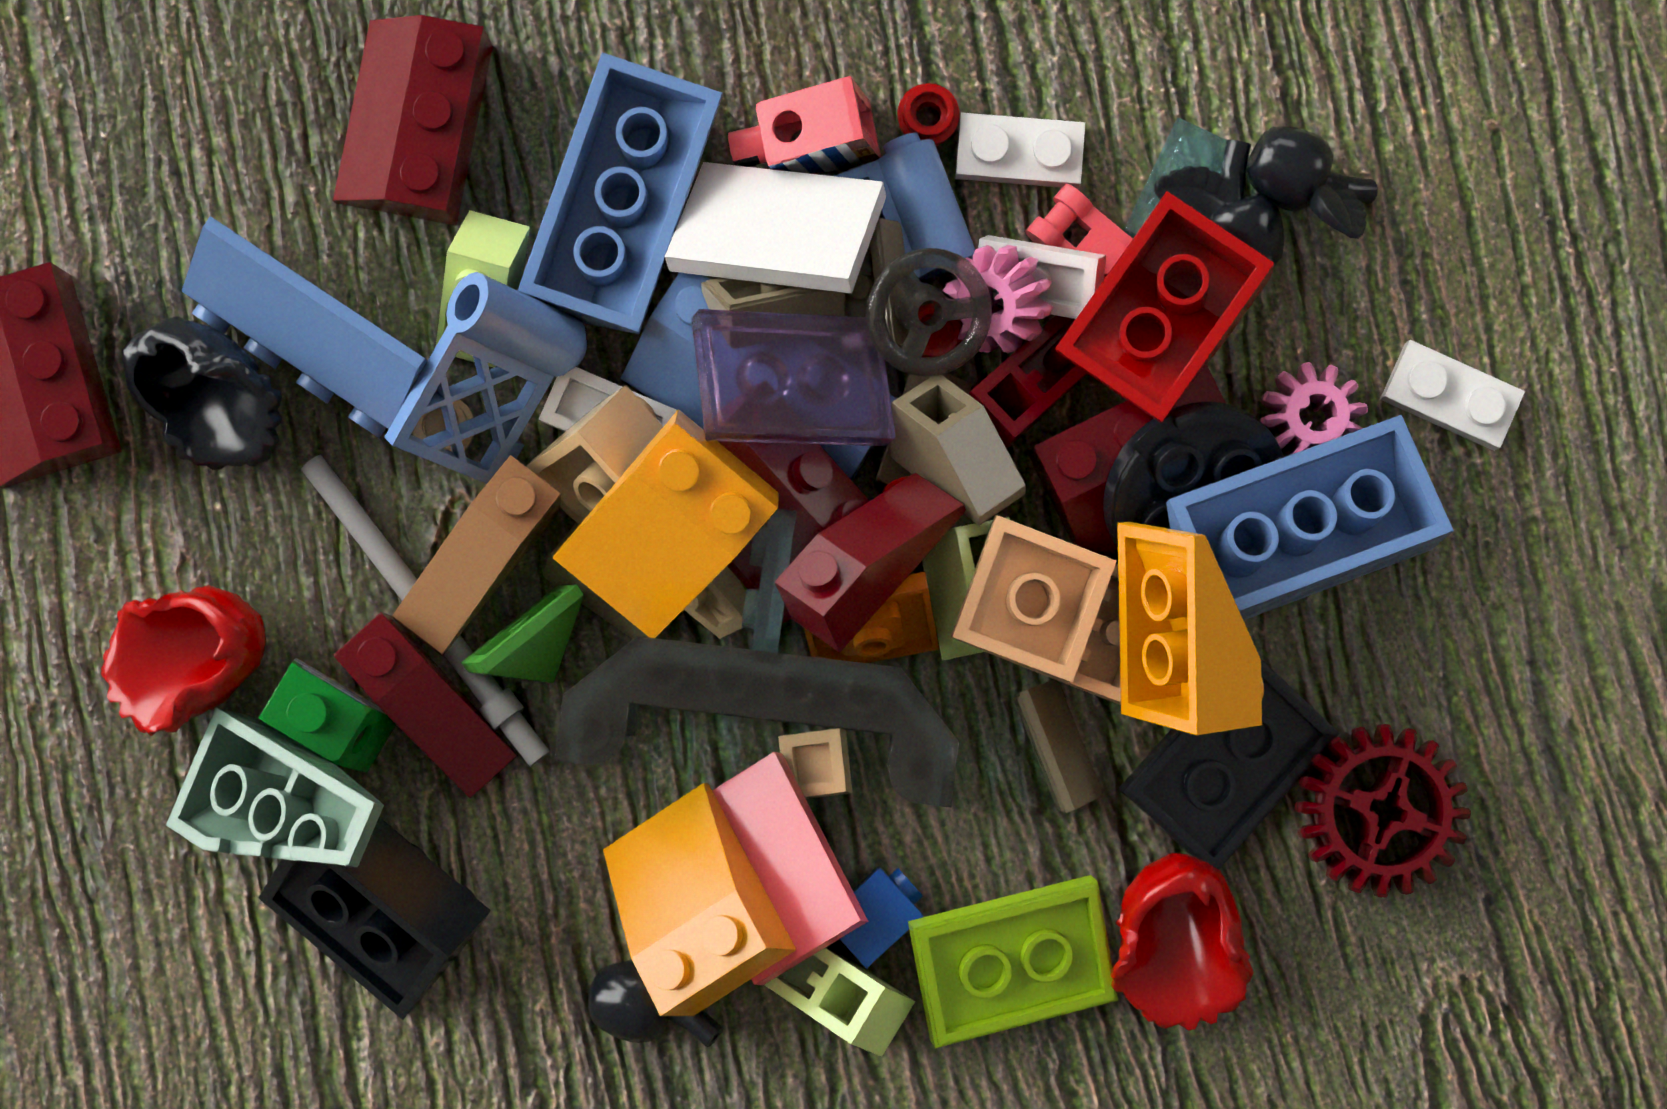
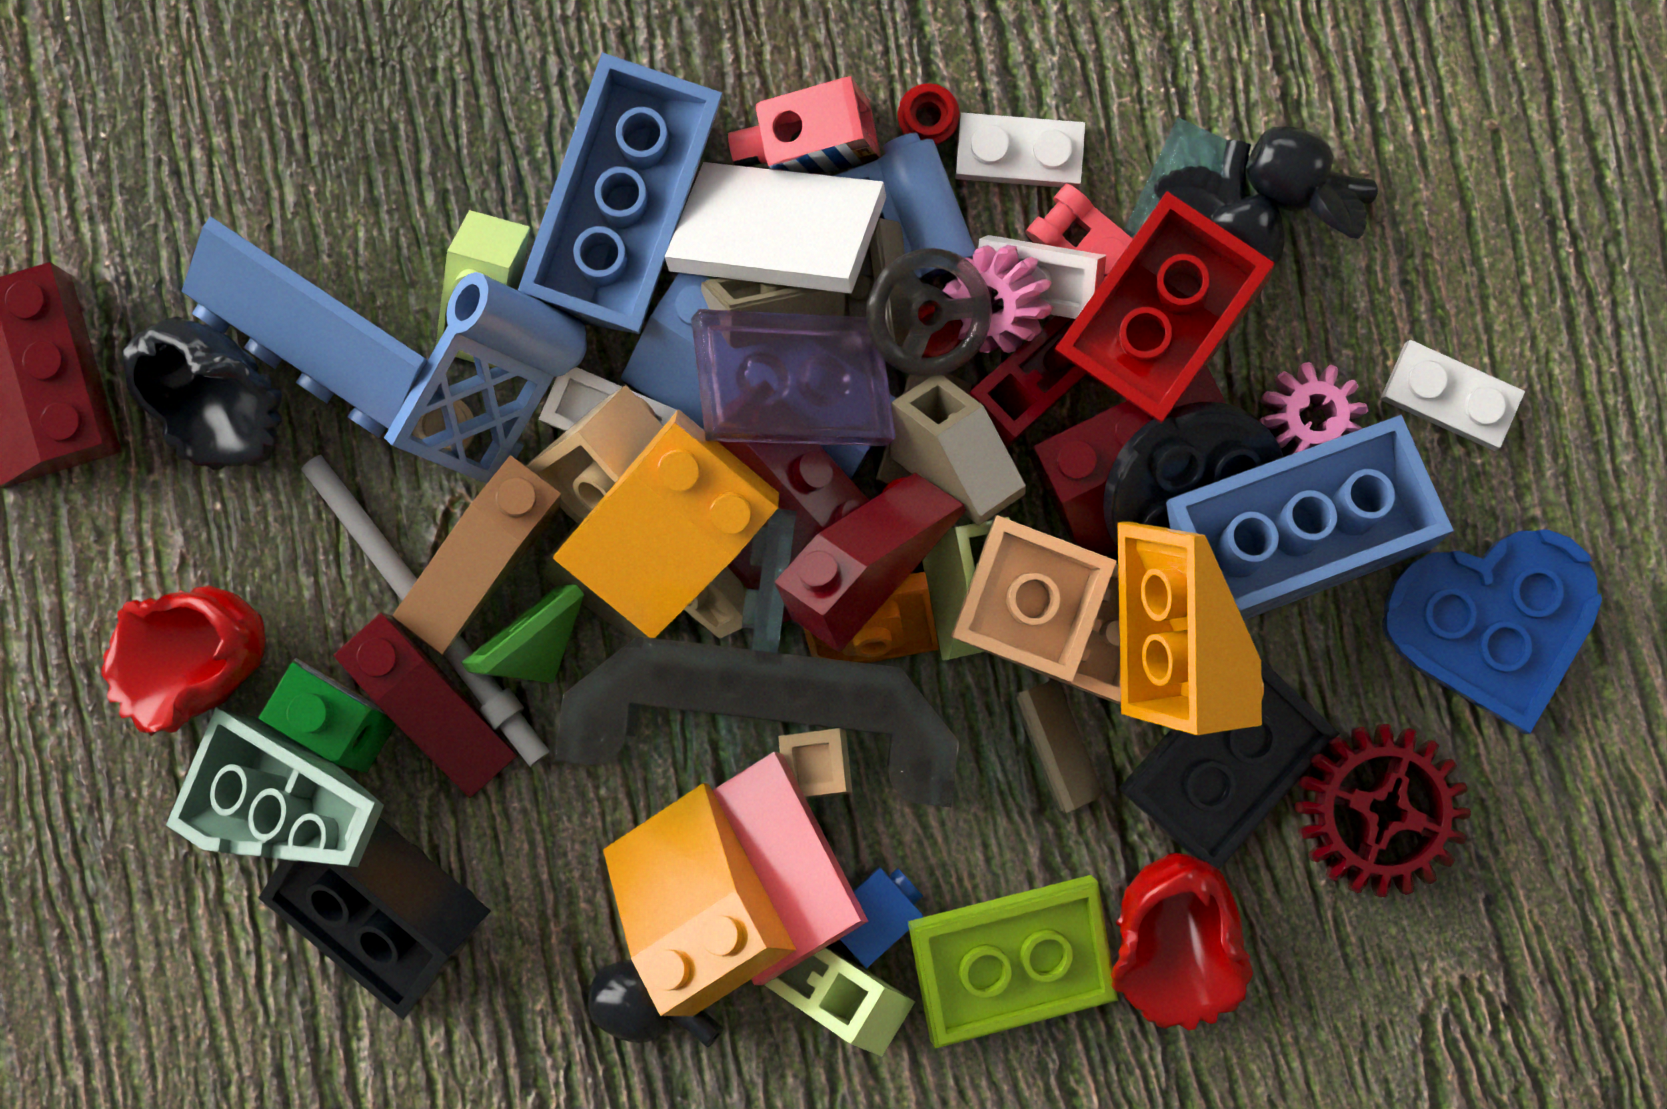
dark red slope [333,15,493,226] -> none
none -> blue plate [1382,529,1602,734]

